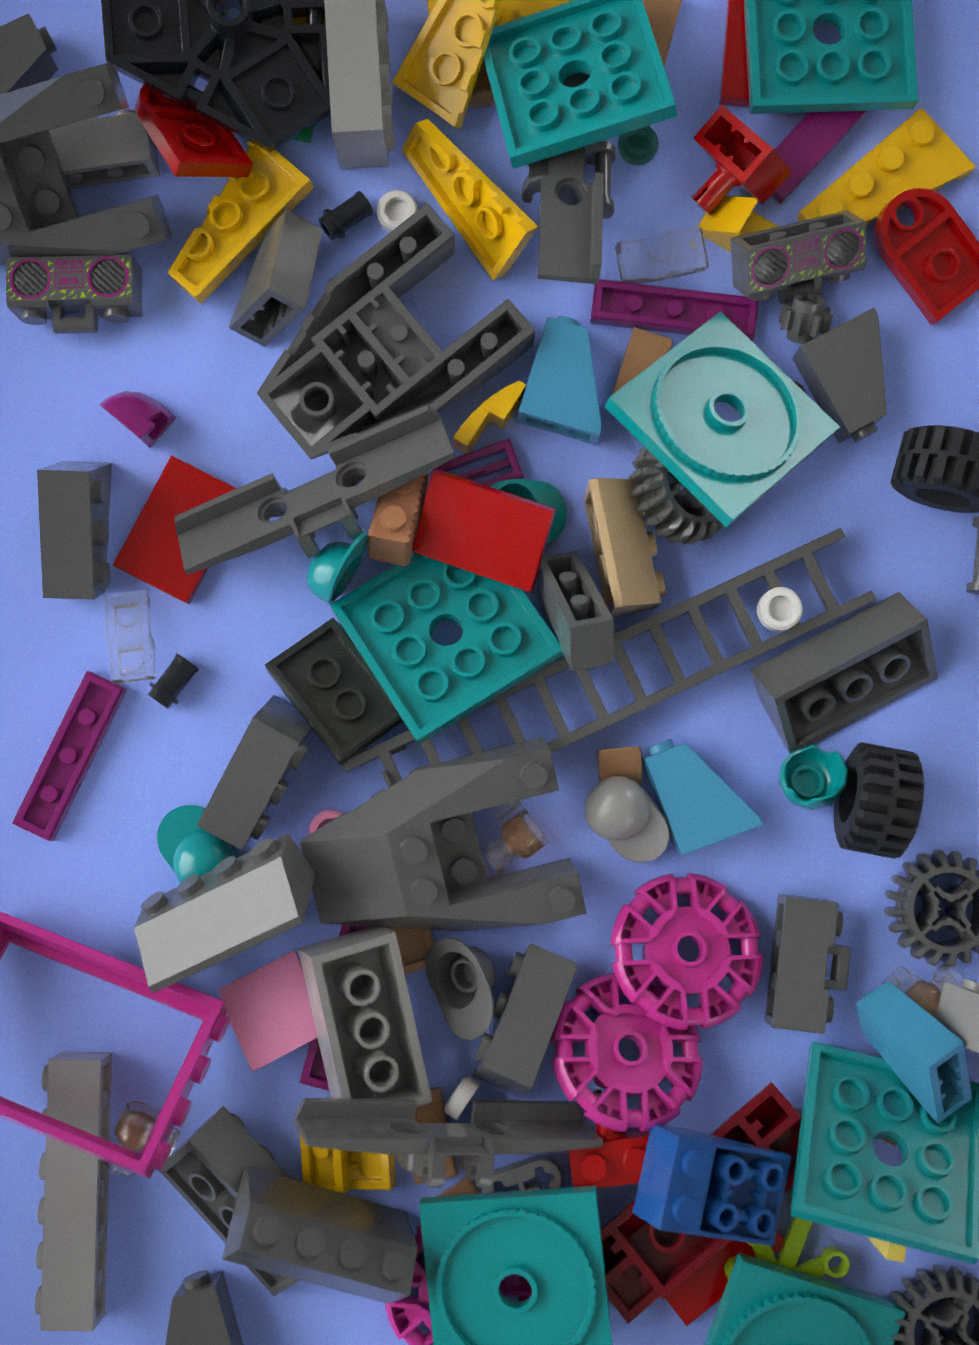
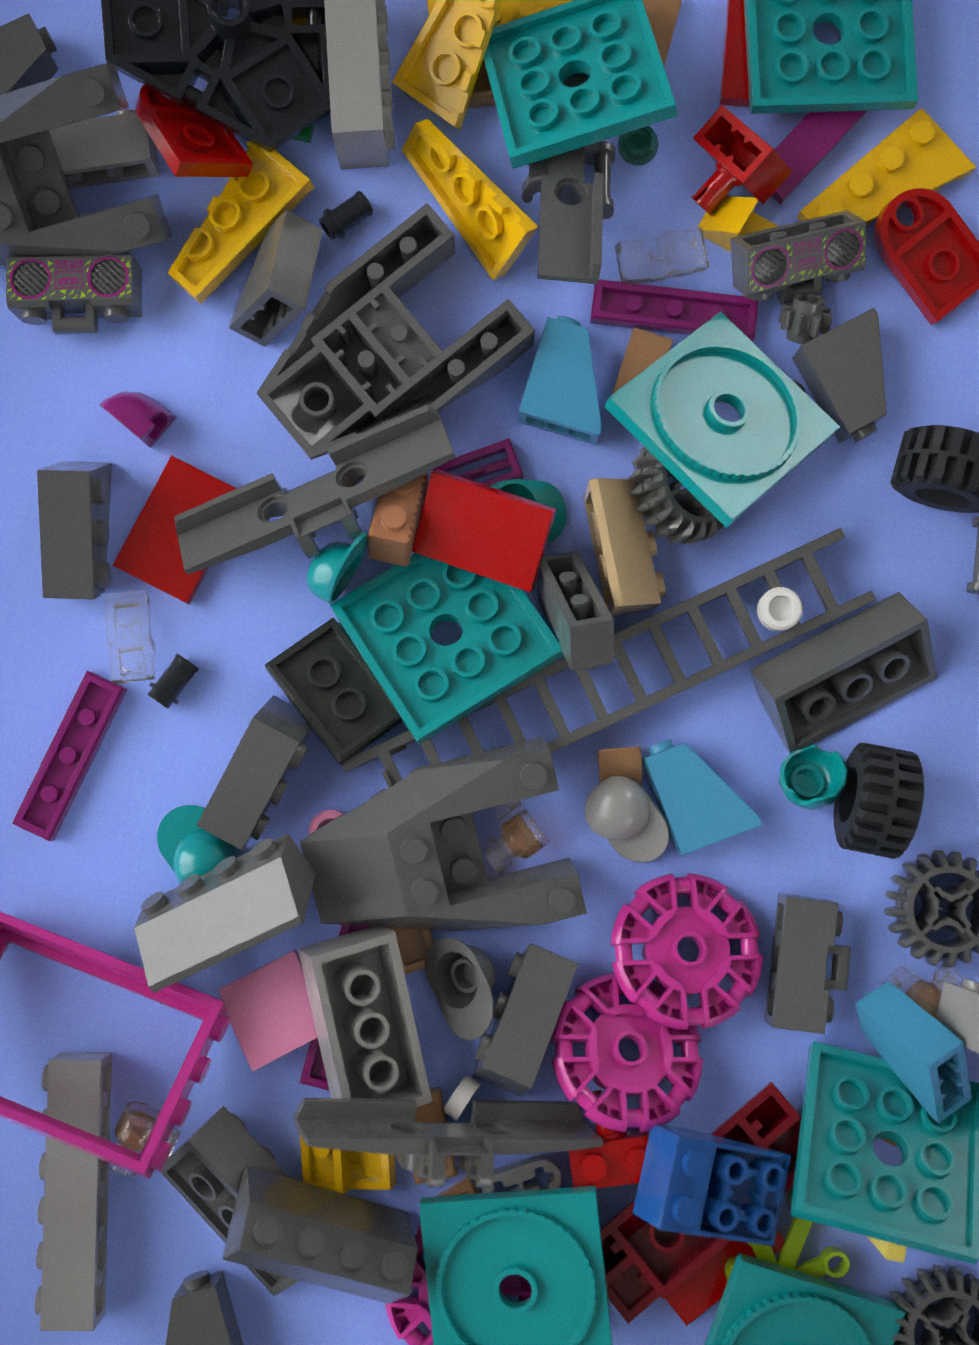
white tile [377,190,418,233] -> none
yellow slope [453,381,526,454] -> none

